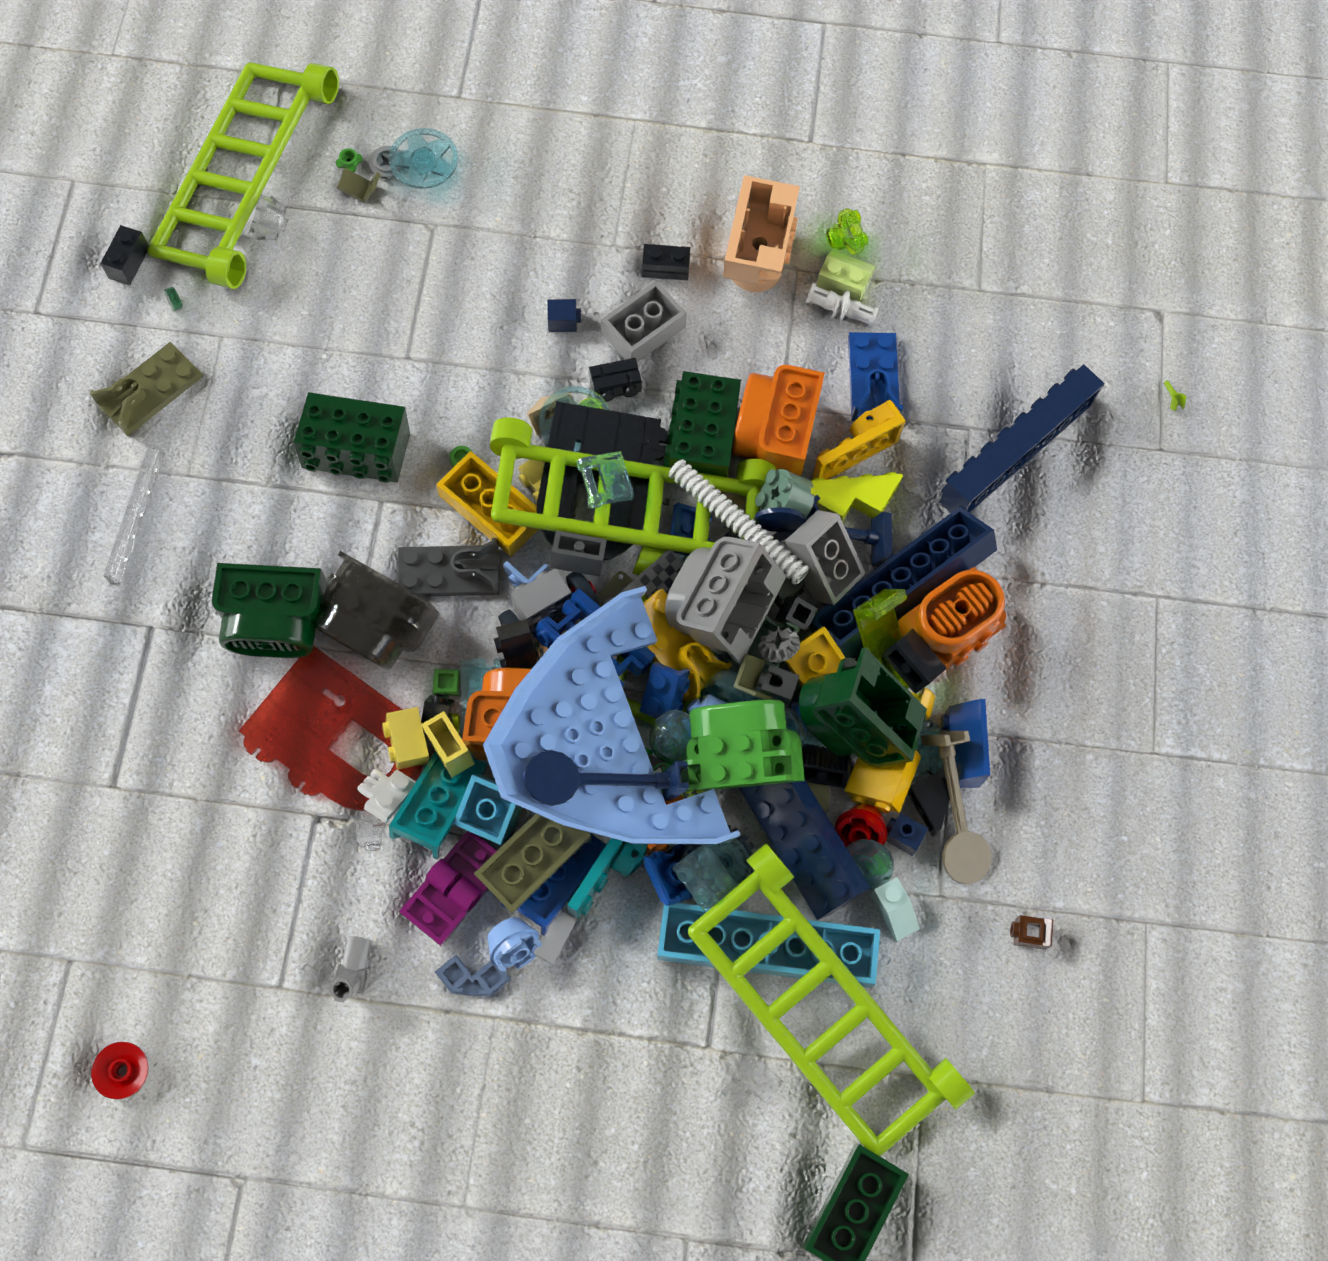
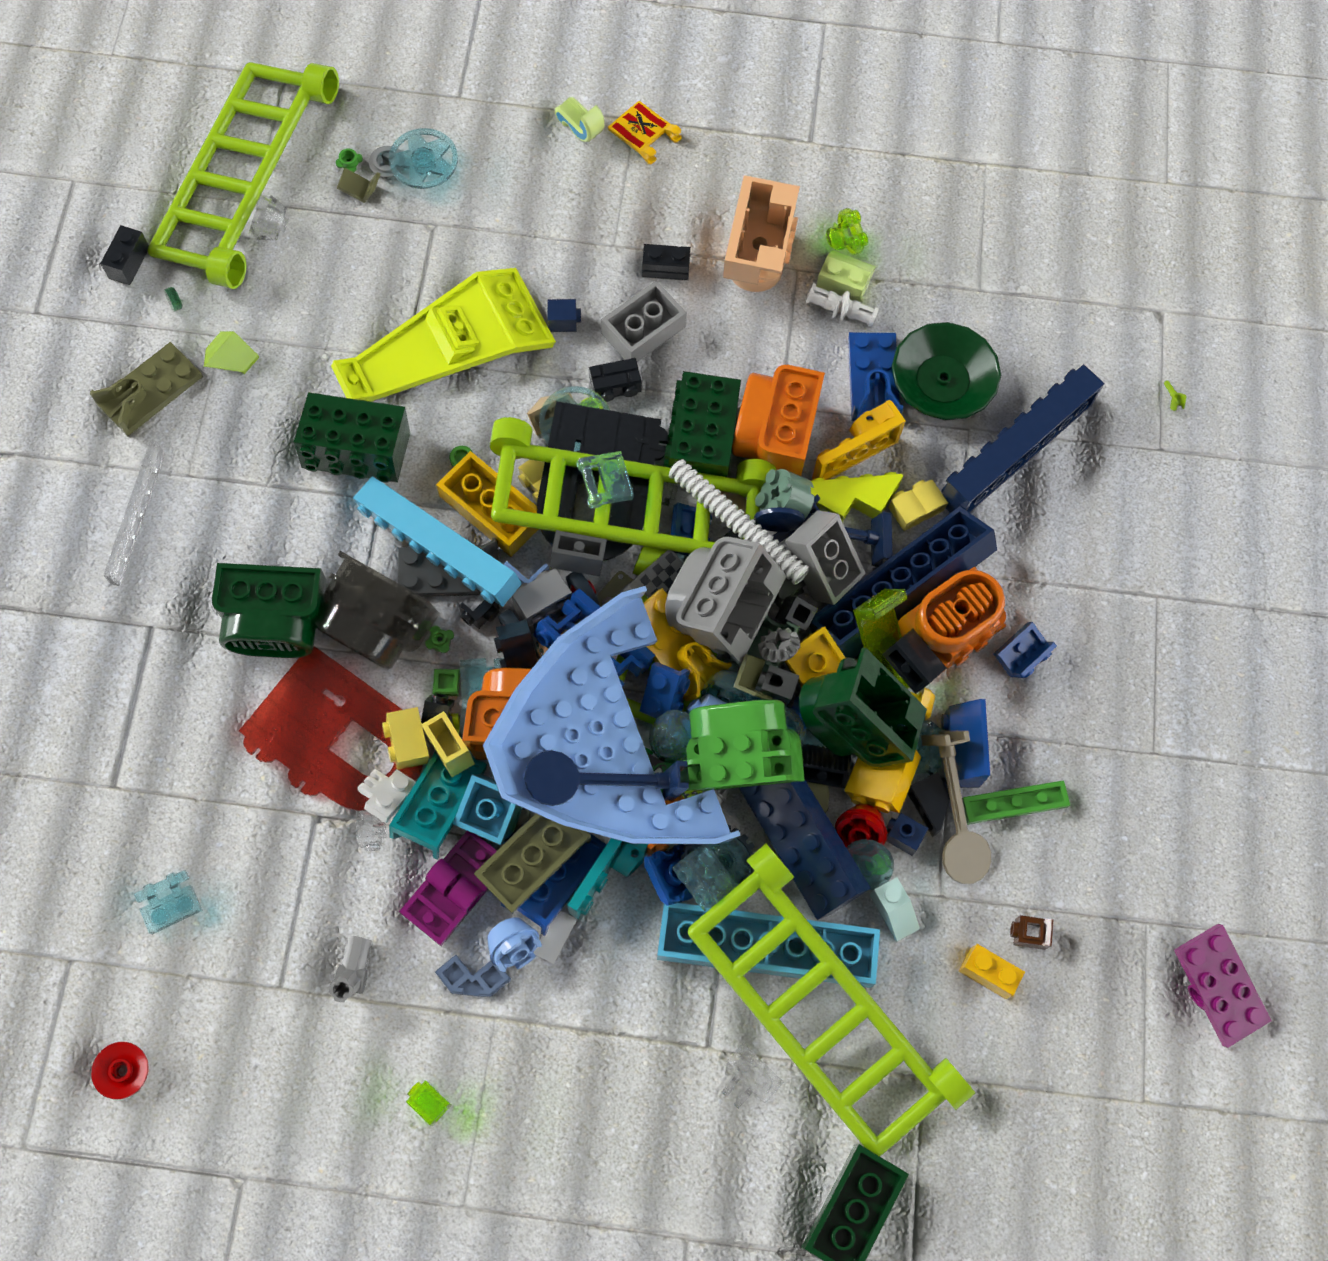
none -> clear light blue plate [134,870,203,935]
none -> lime slope [204,331,259,375]
none -> neon yellow wing [331,268,556,402]
none -> medium azure brick [353,476,522,607]
none -> clear neon green brick [406,1080,452,1126]
none -> bright green plate [425,626,454,653]
none -> black bracket [459,600,500,629]
none -> yellowish green animal [555,97,605,142]
none -> yellow flag [608,101,682,164]
none -> light yellow brick [888,479,948,531]
none -> dark green dish [892,322,1002,420]
none -> yellow brick [959,944,1025,999]
none -> bright green plate [962,780,1070,825]
none -> blue bracket [993,622,1057,678]
none -> magenta plate [1174,924,1272,1048]

